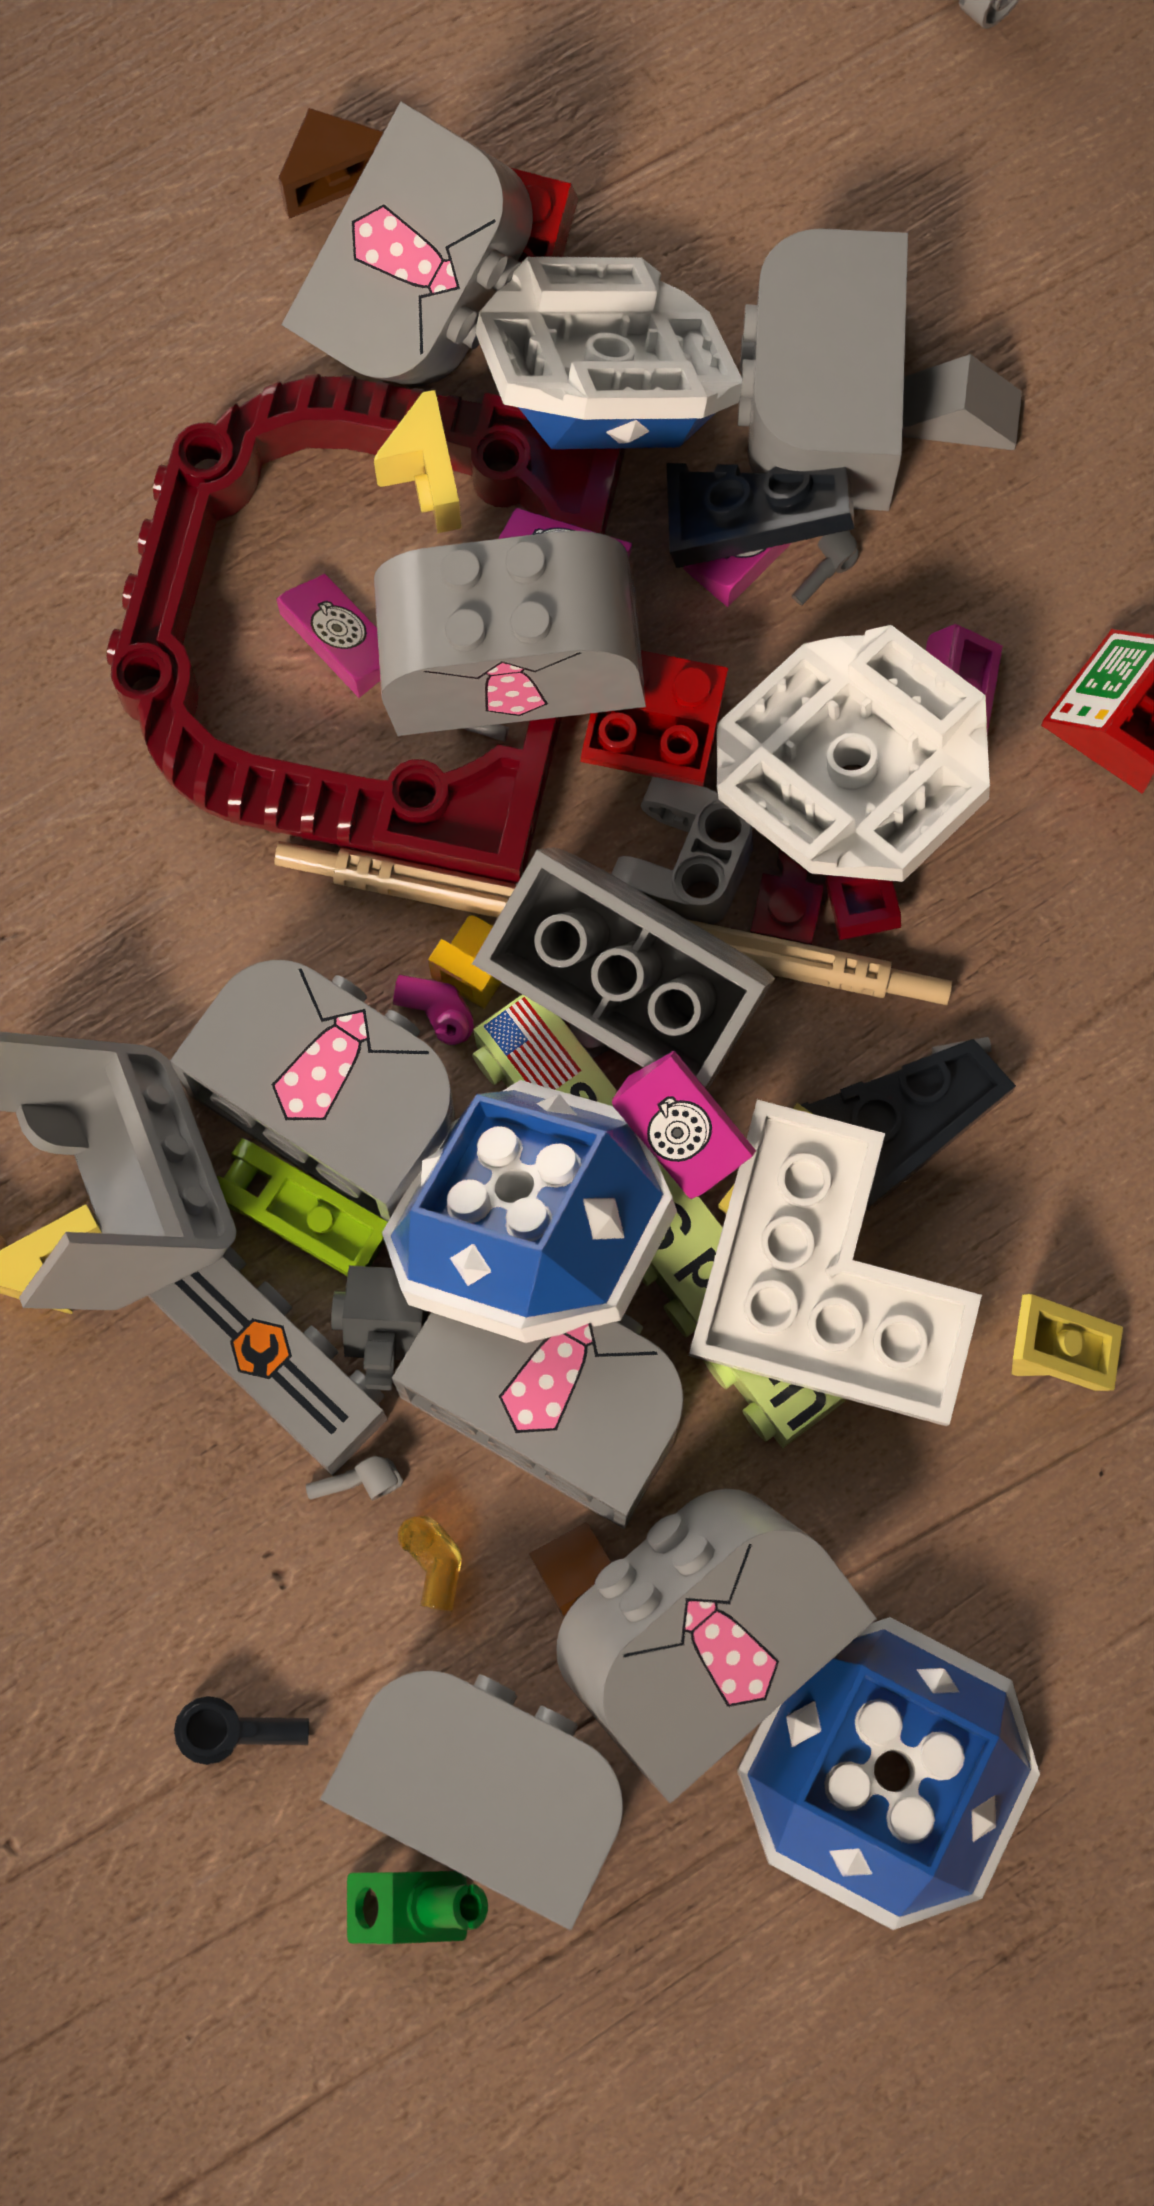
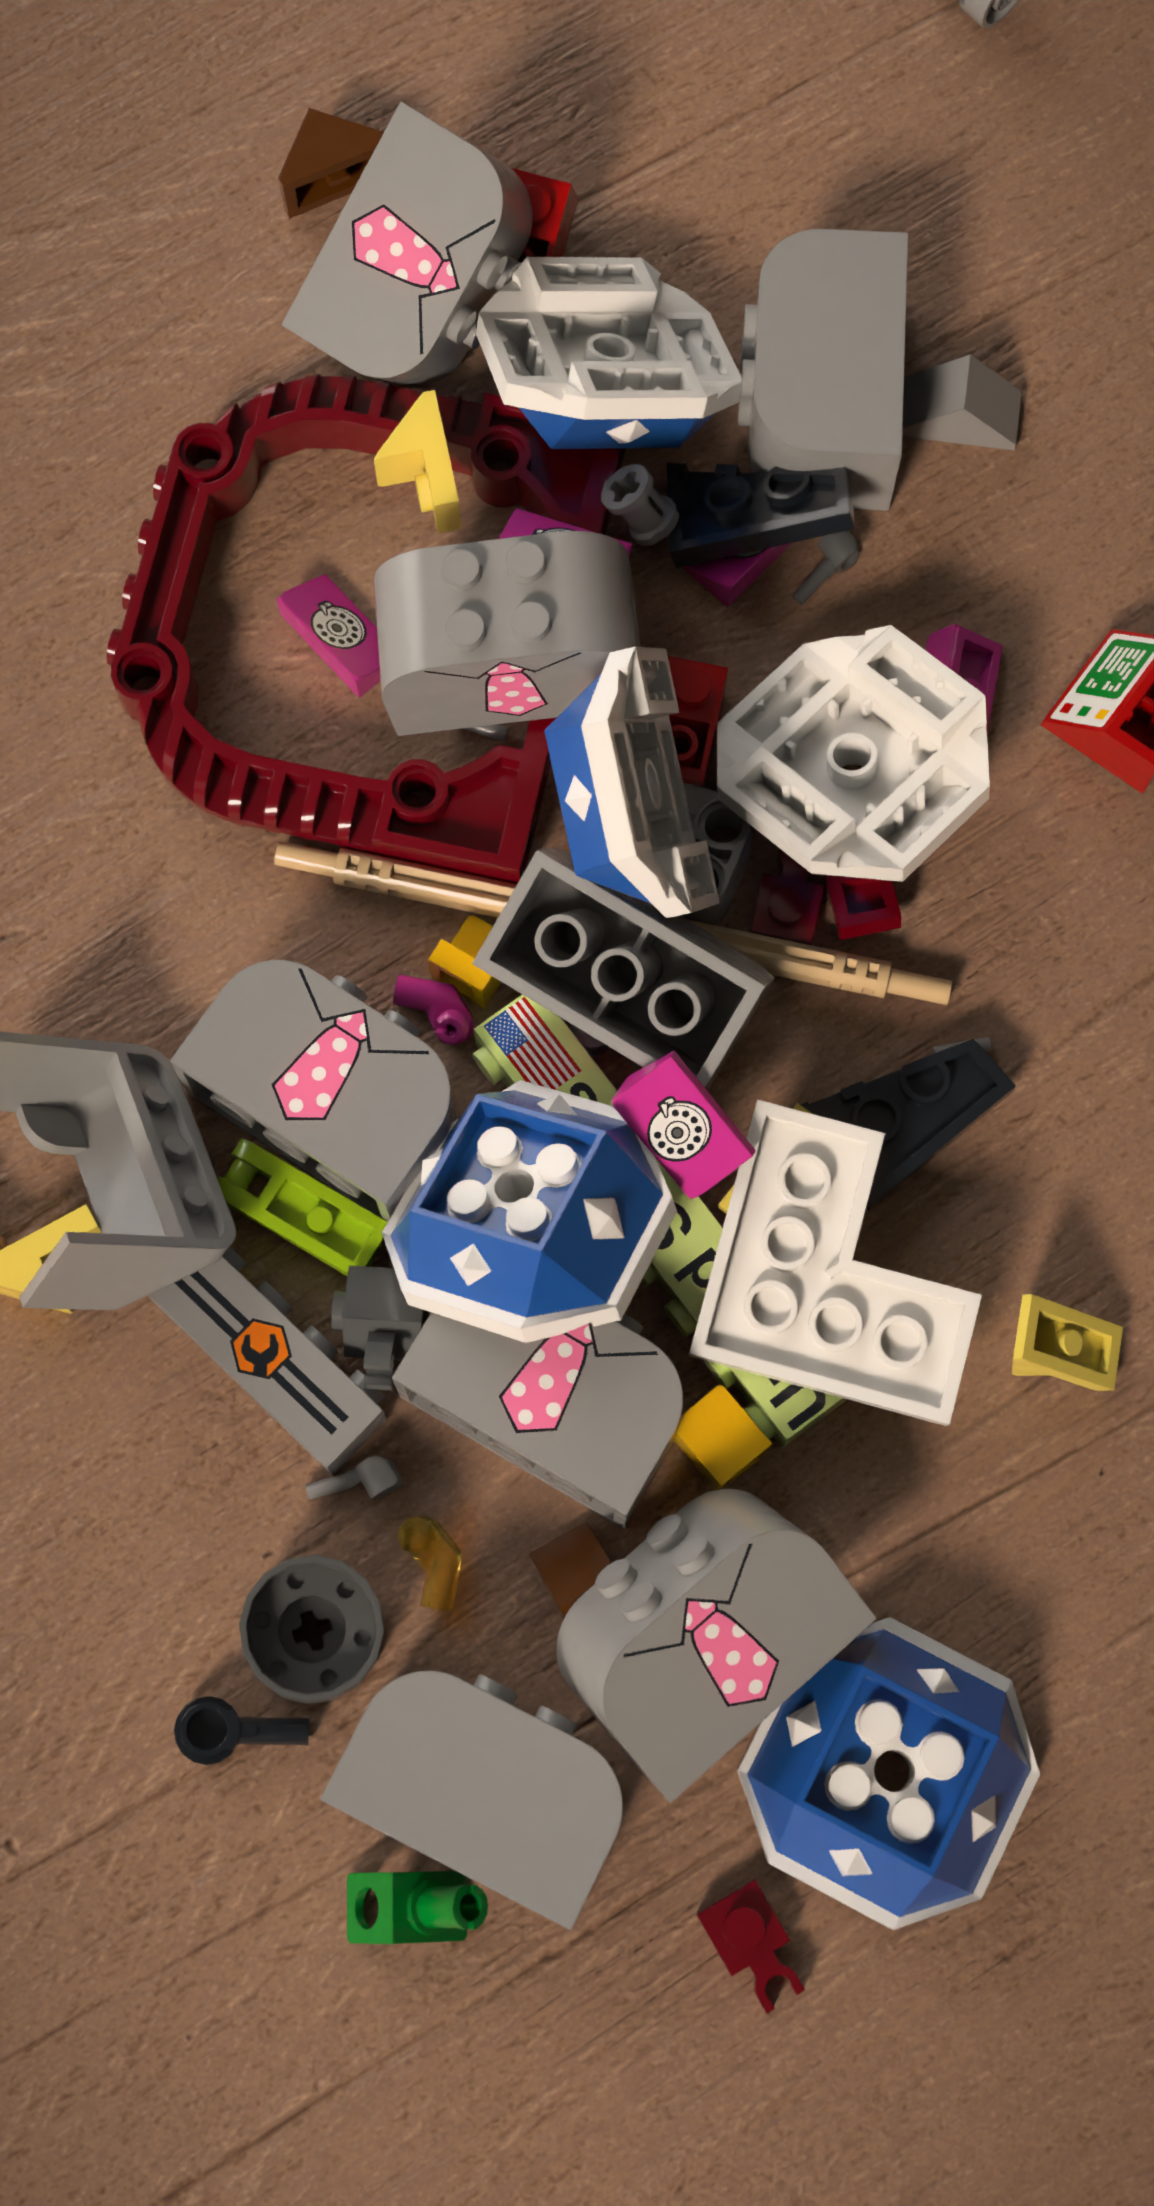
none -> dark grey wheel [239,1555,384,1704]
none -> white piece [544,647,720,918]
none -> light grey bush [601,464,679,546]
none -> yellow panel [675,1385,772,1490]
none -> dark red plate [696,1879,805,2014]

